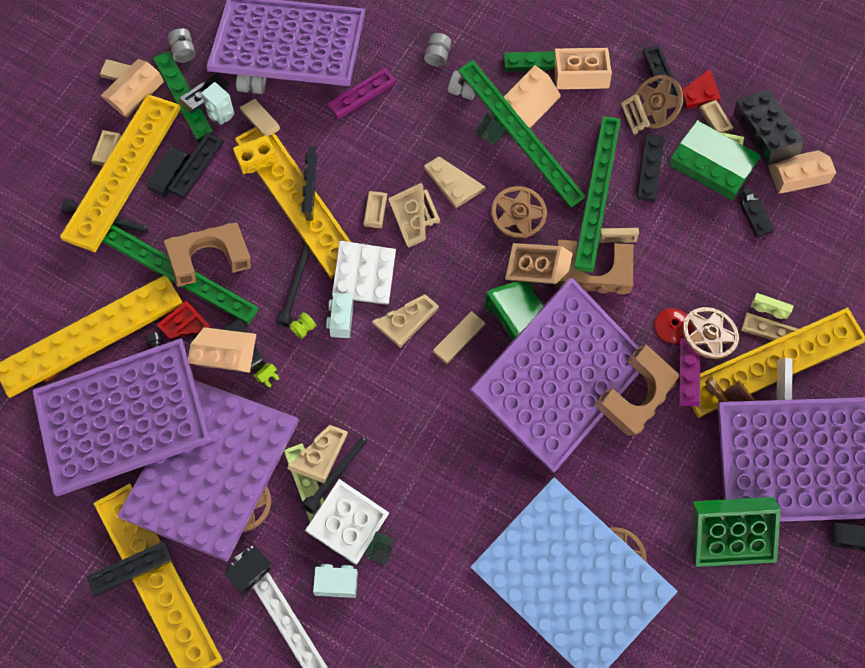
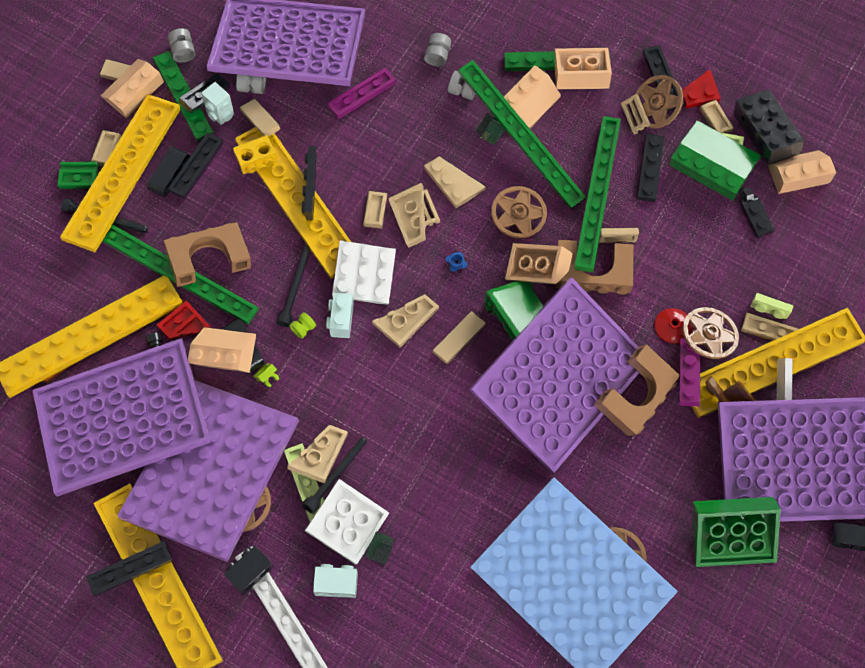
none -> green plate [58,162,99,189]
none -> blue plate [446,252,467,272]

